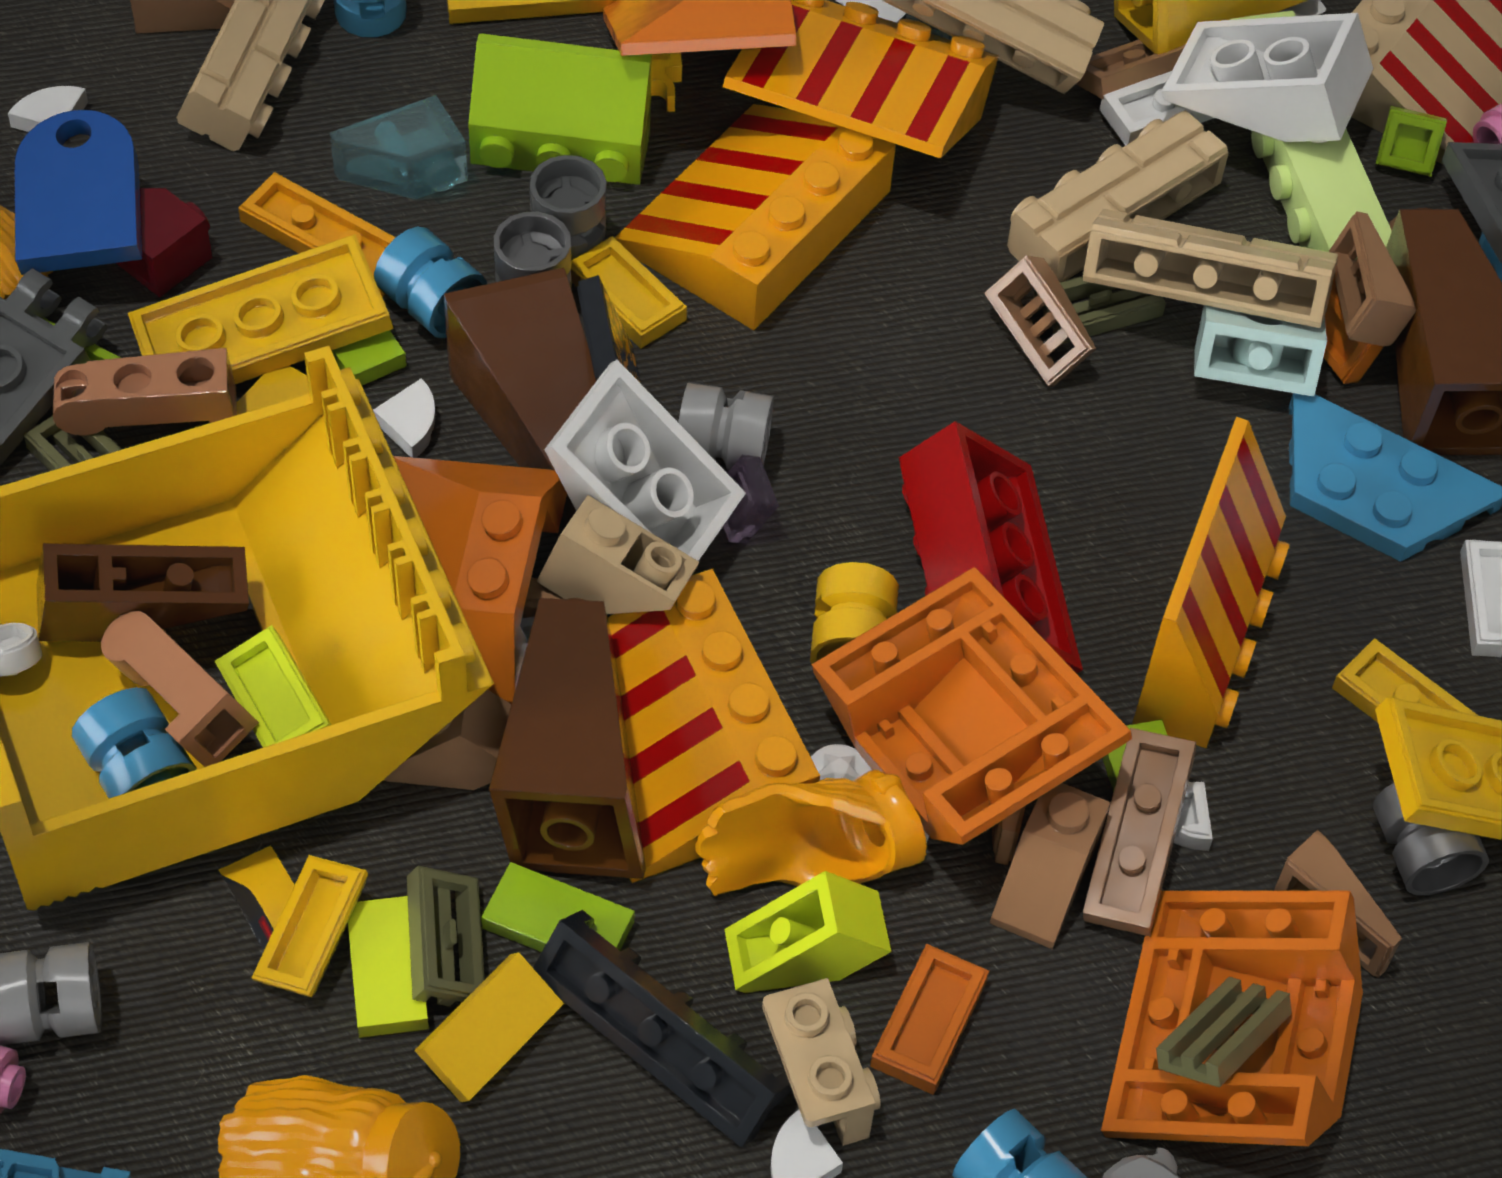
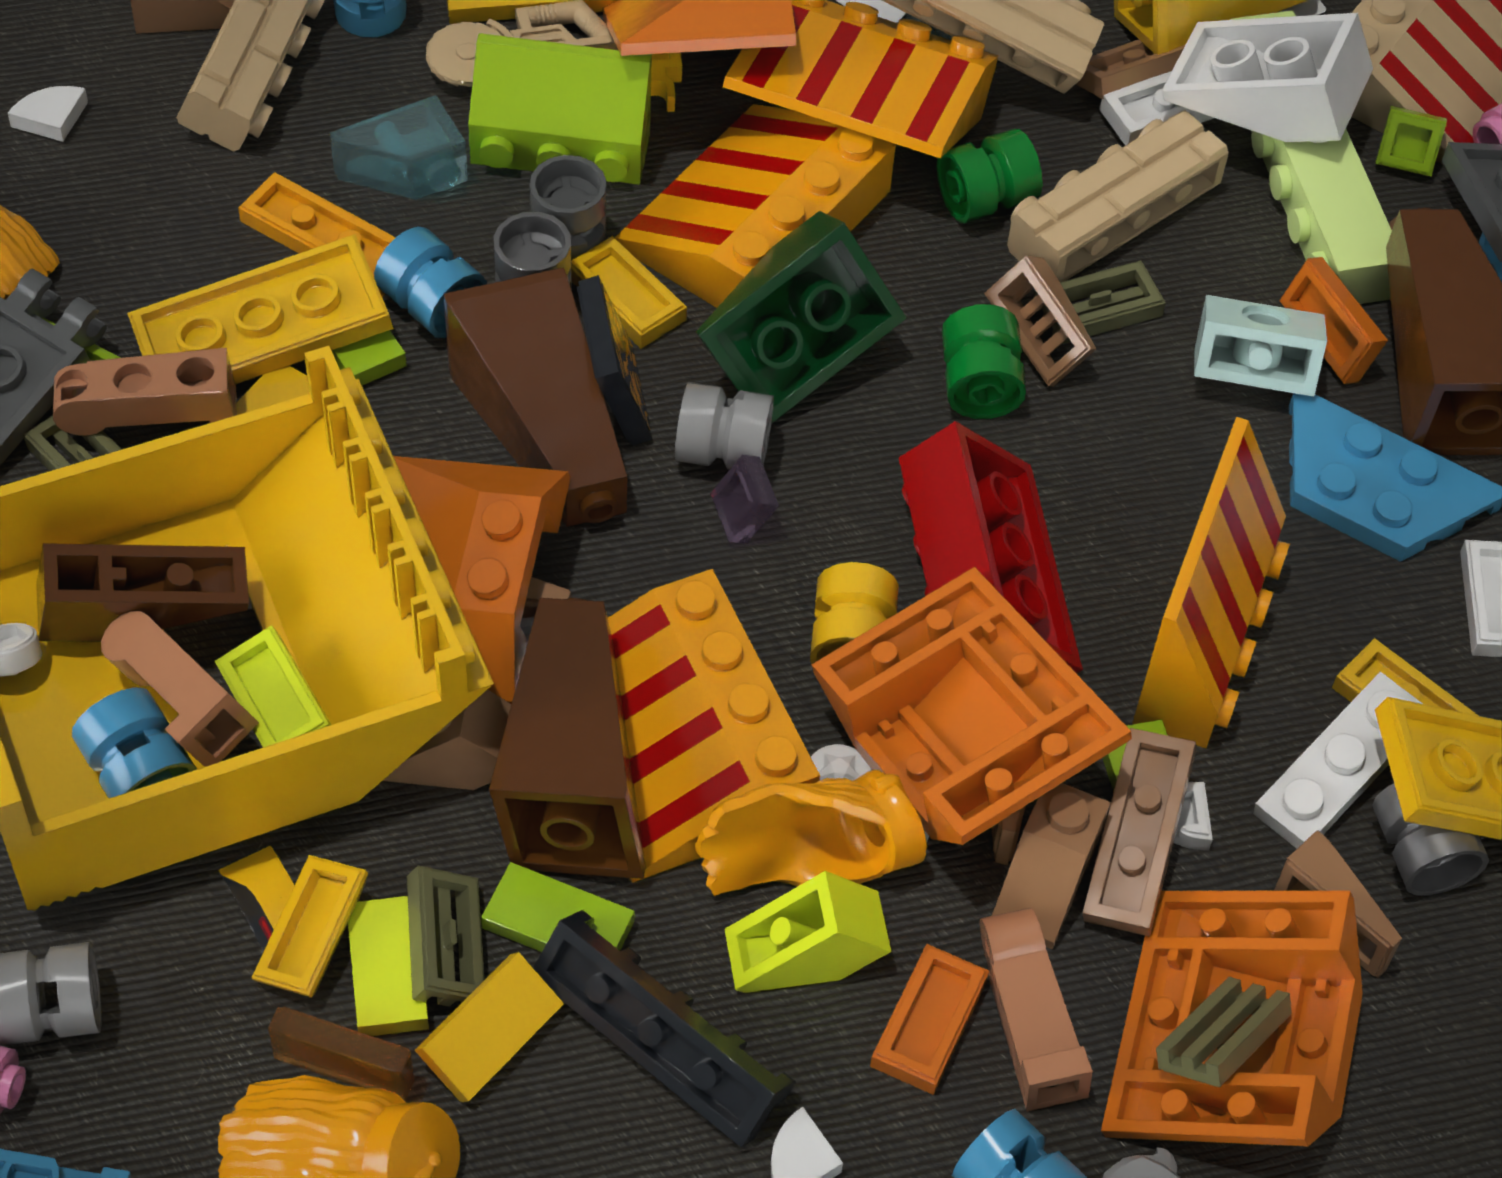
blue tile [15,110,142,275] -> none
dark red slope [116,188,213,297] -> none
white tile [373,378,436,458] -> none
tan slope [536,495,700,614] -> none
white slope [544,360,746,561] -> none
tan bracket [762,978,881,1146] -> none
tan brick [1083,209,1338,328] -> none
medium nougat slope [1329,211,1416,346] -> none
none -> clear orange tile [268,1006,414,1101]
none -> tan piece [426,0,618,87]
none -> dark green slope [696,211,907,424]
none -> green wheel [936,129,1043,223]
none -> green wheel [941,304,1026,419]
none -> nougat leg [979,908,1093,1112]
none -> white plate [1253,672,1423,849]

